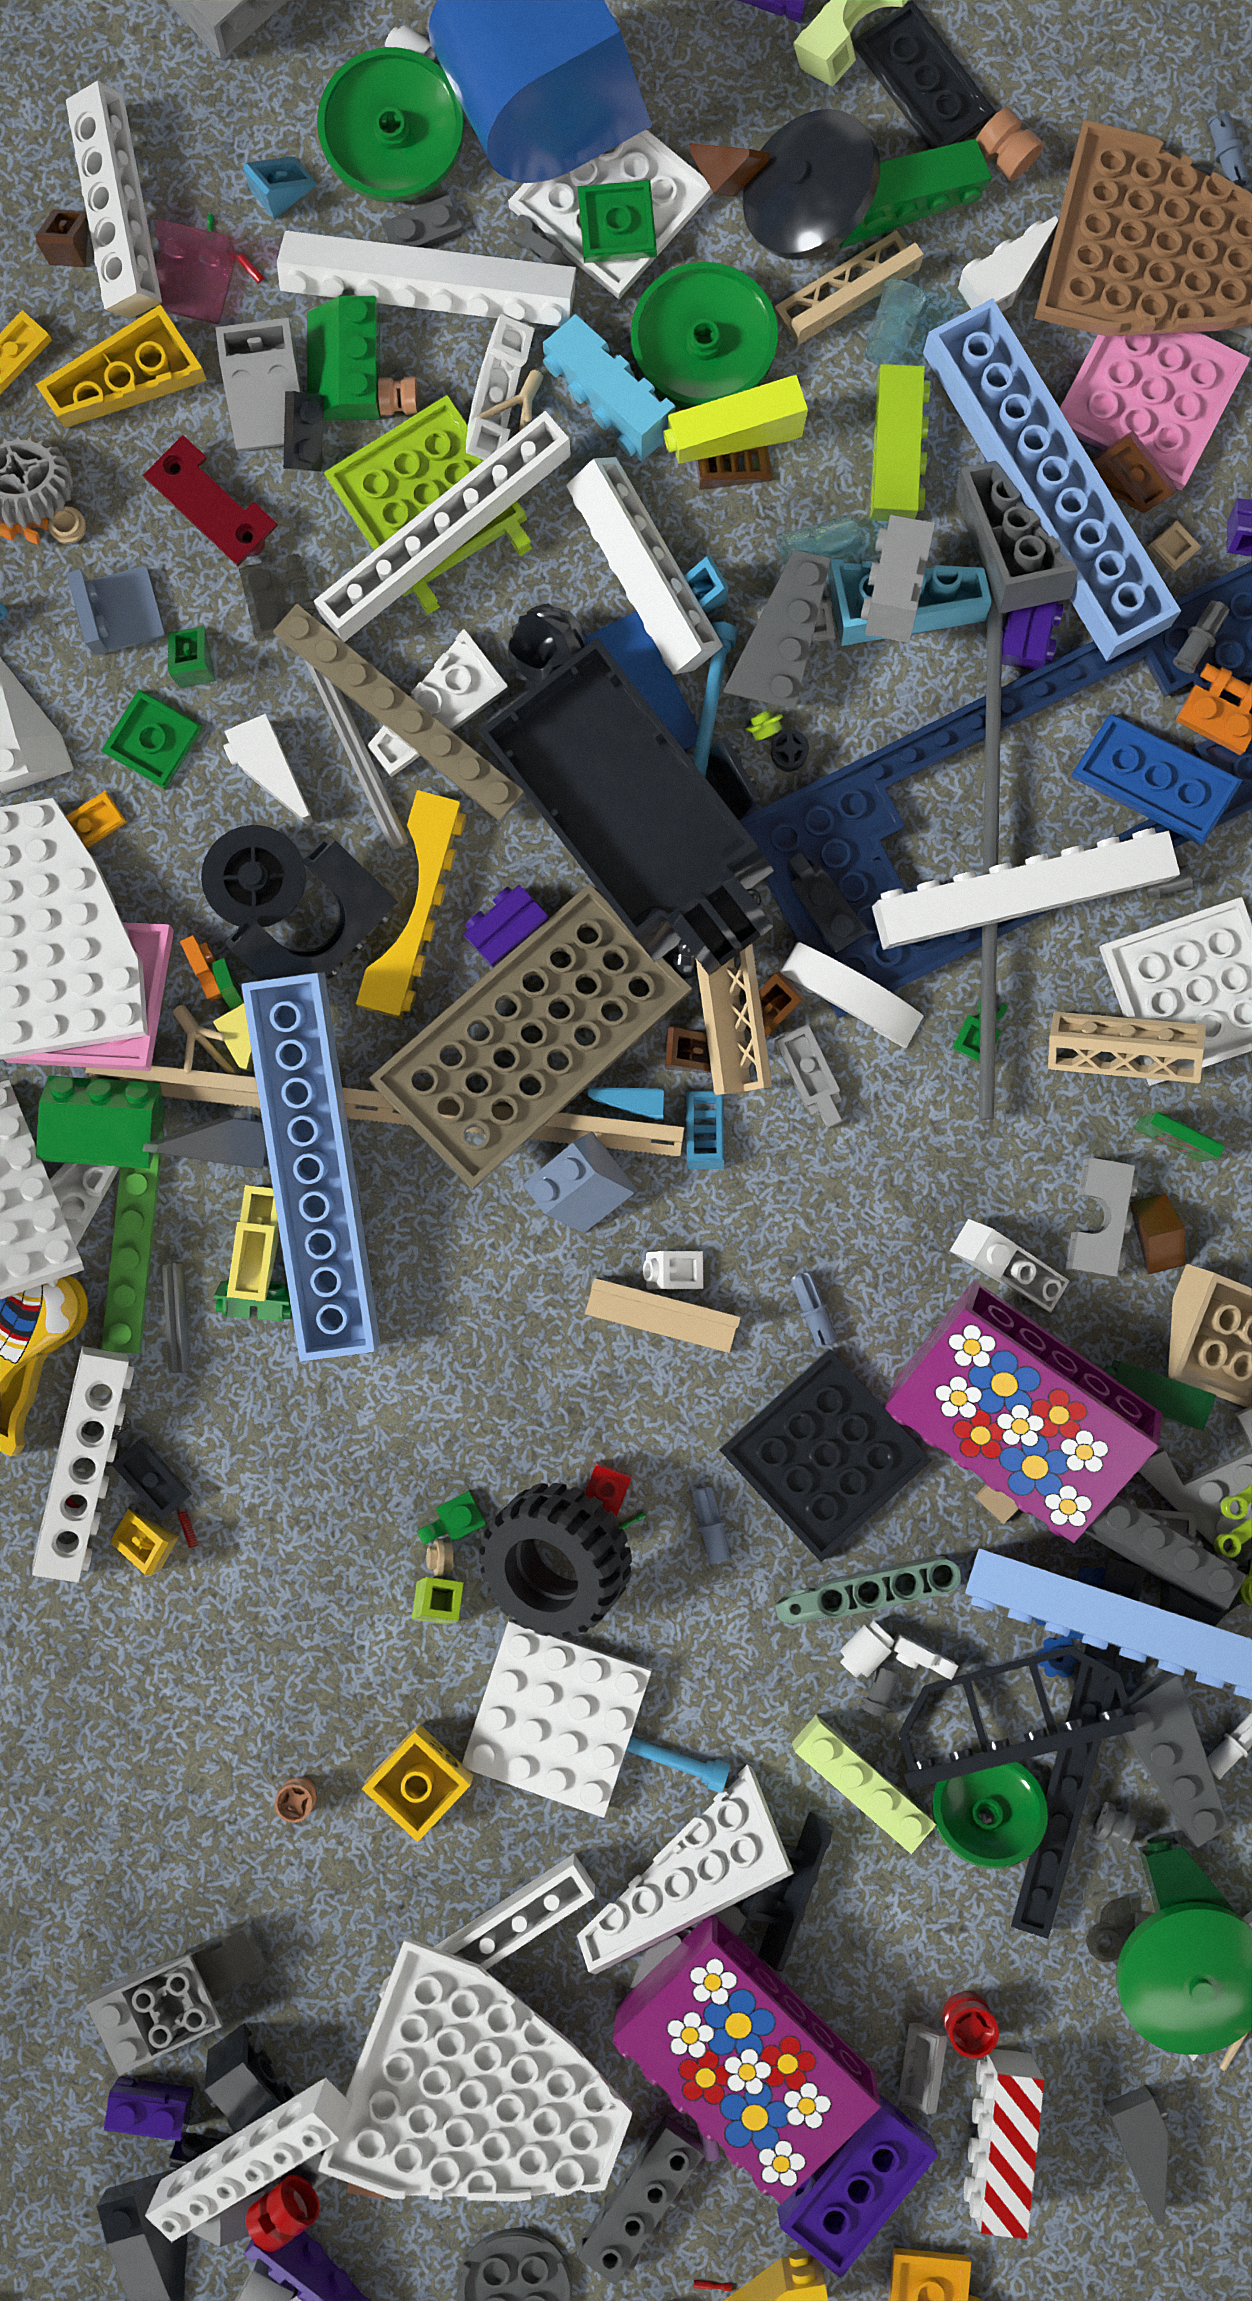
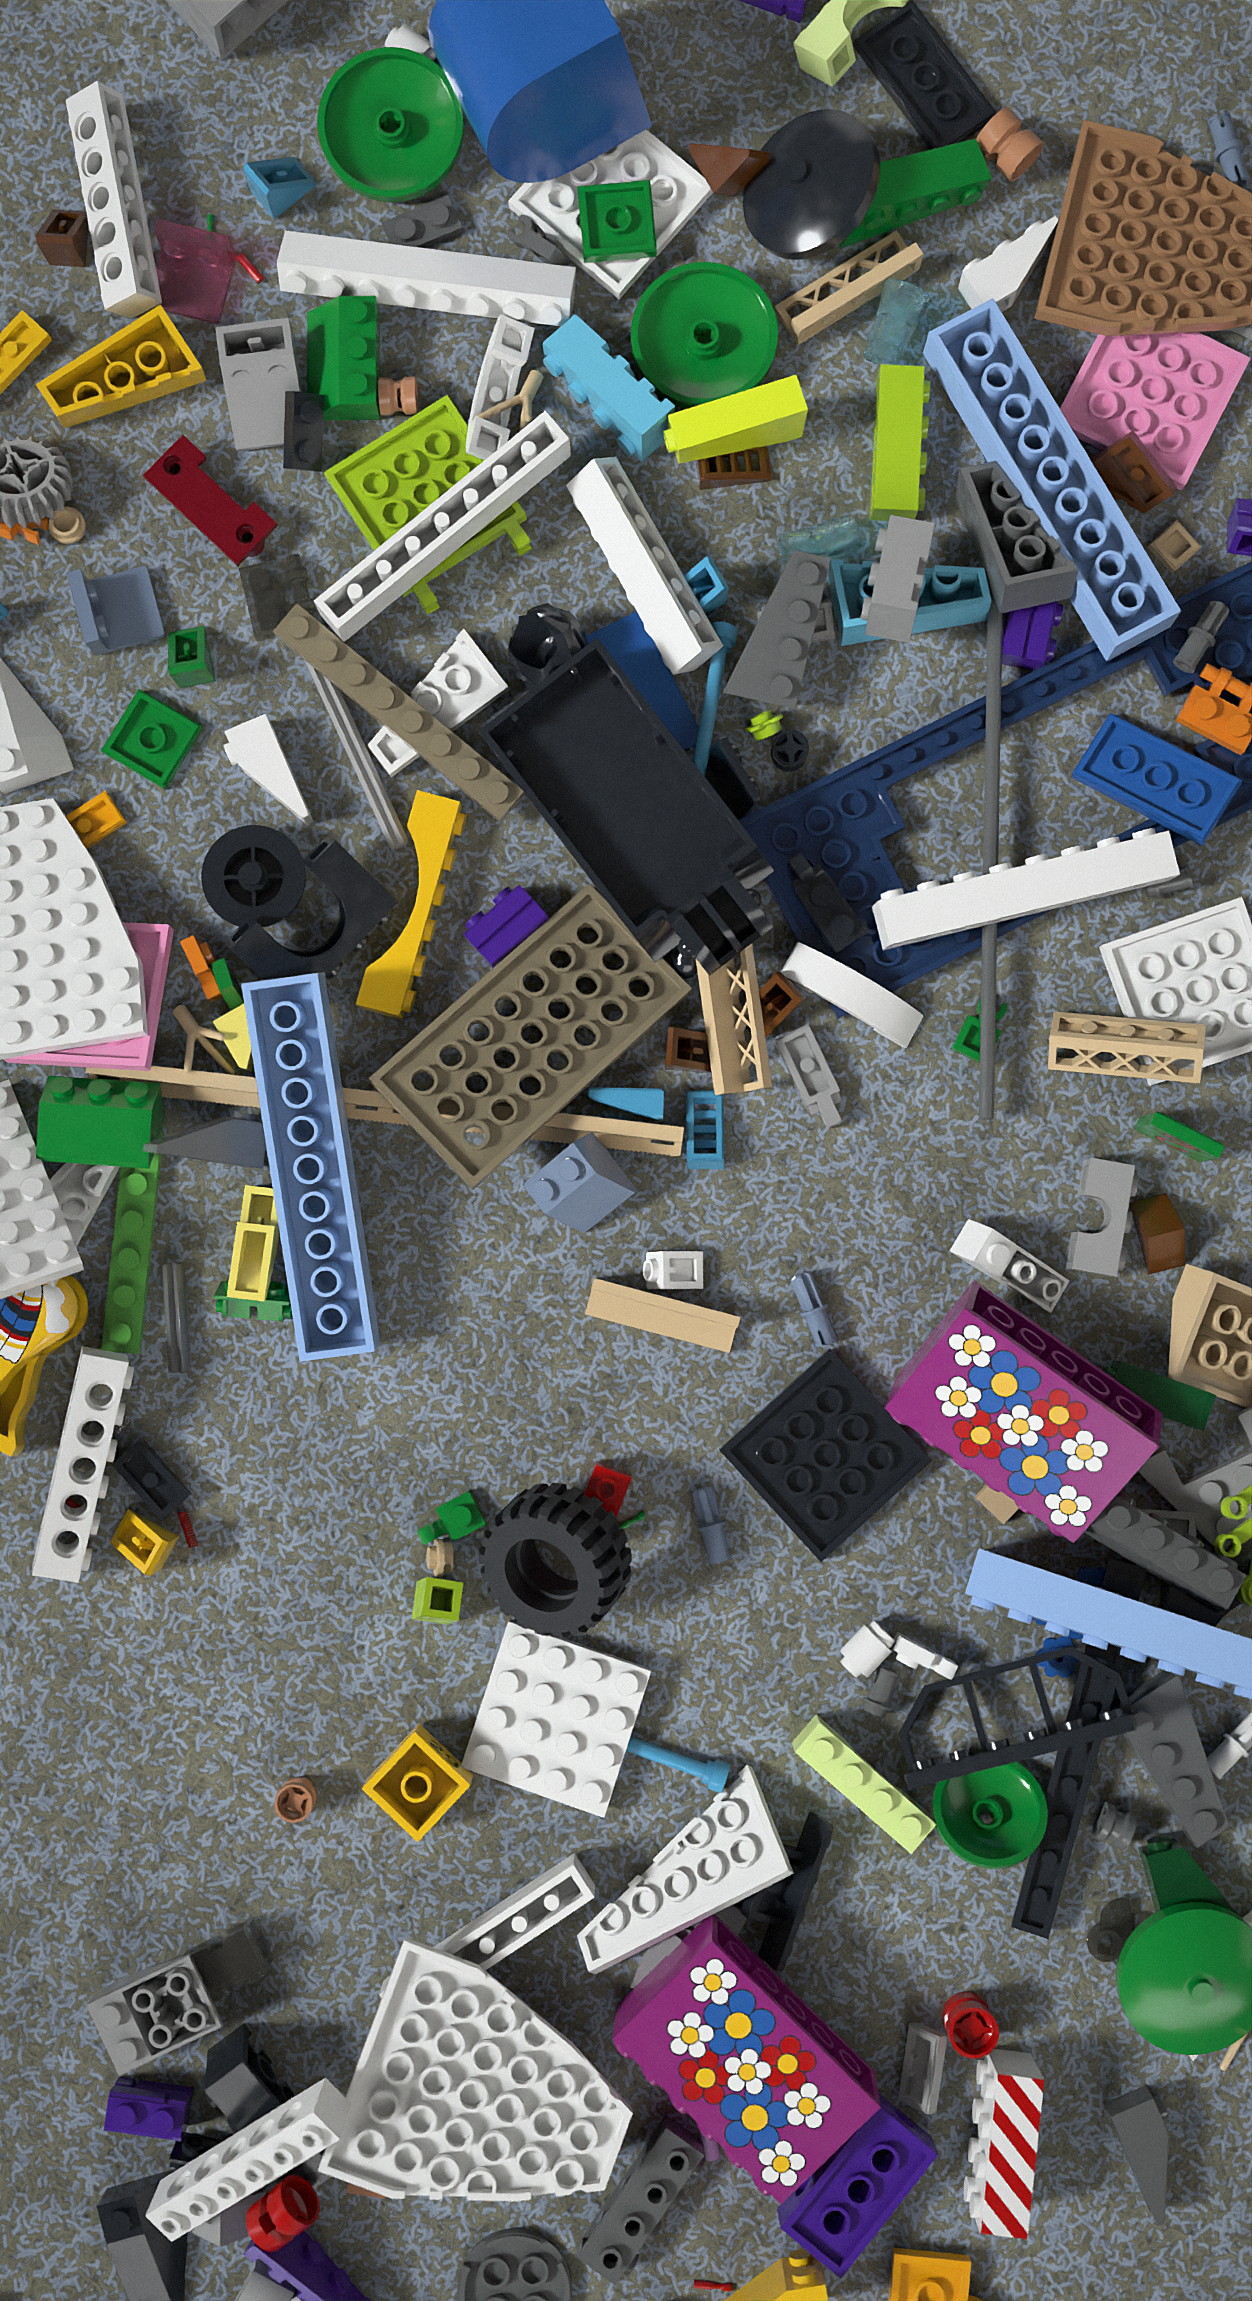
sand green piece [774,1555,961,1624] -> none

